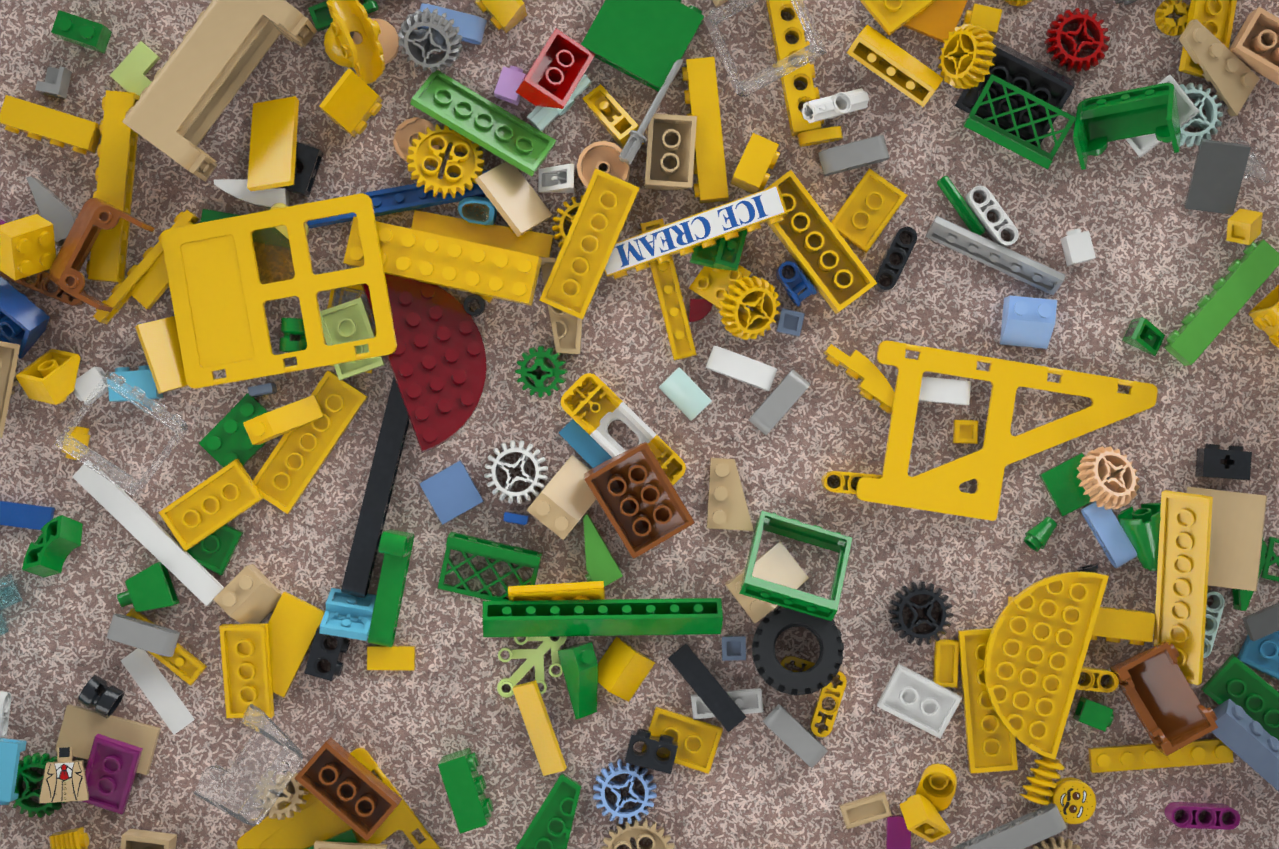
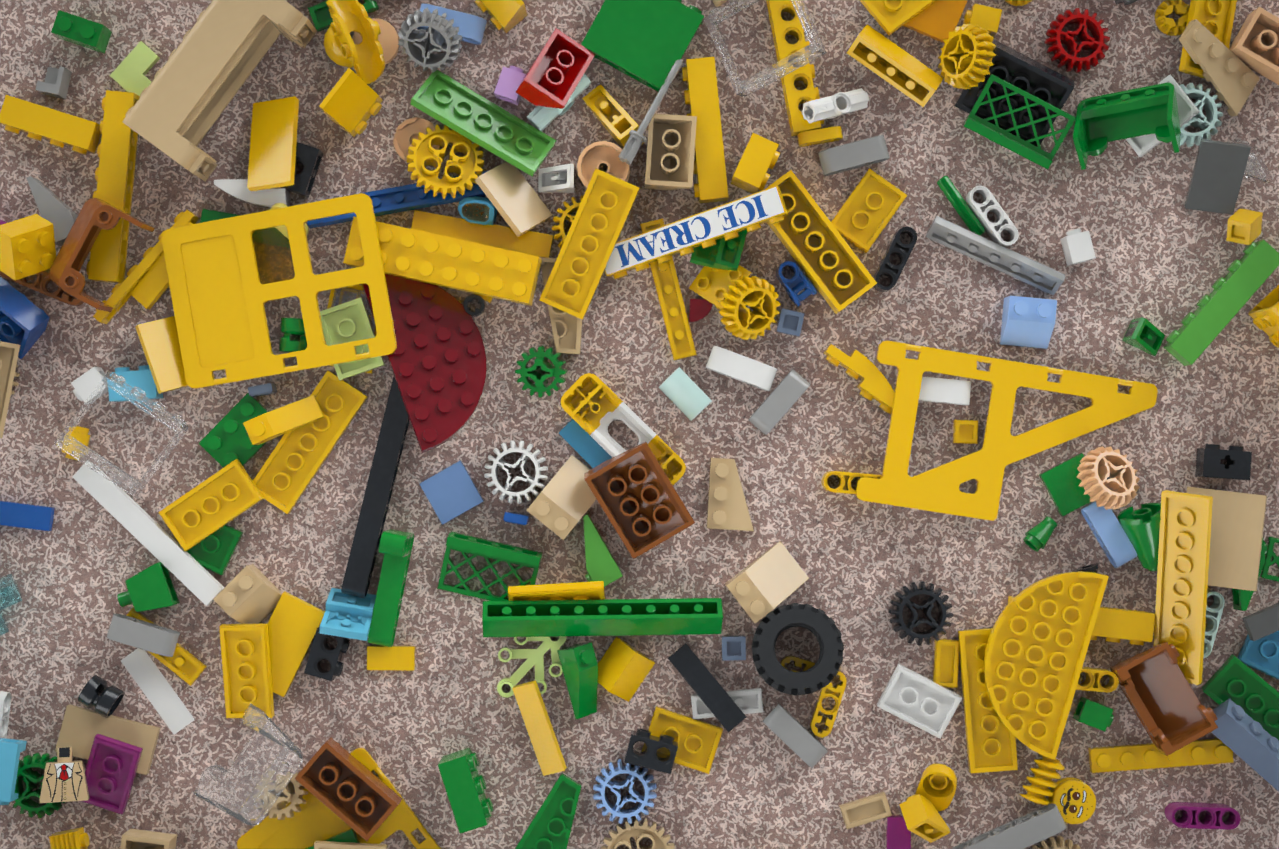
yellow slope [16,349,80,405] -> none
green brick [22,515,83,578] -> none
green window [739,511,852,621] -> none

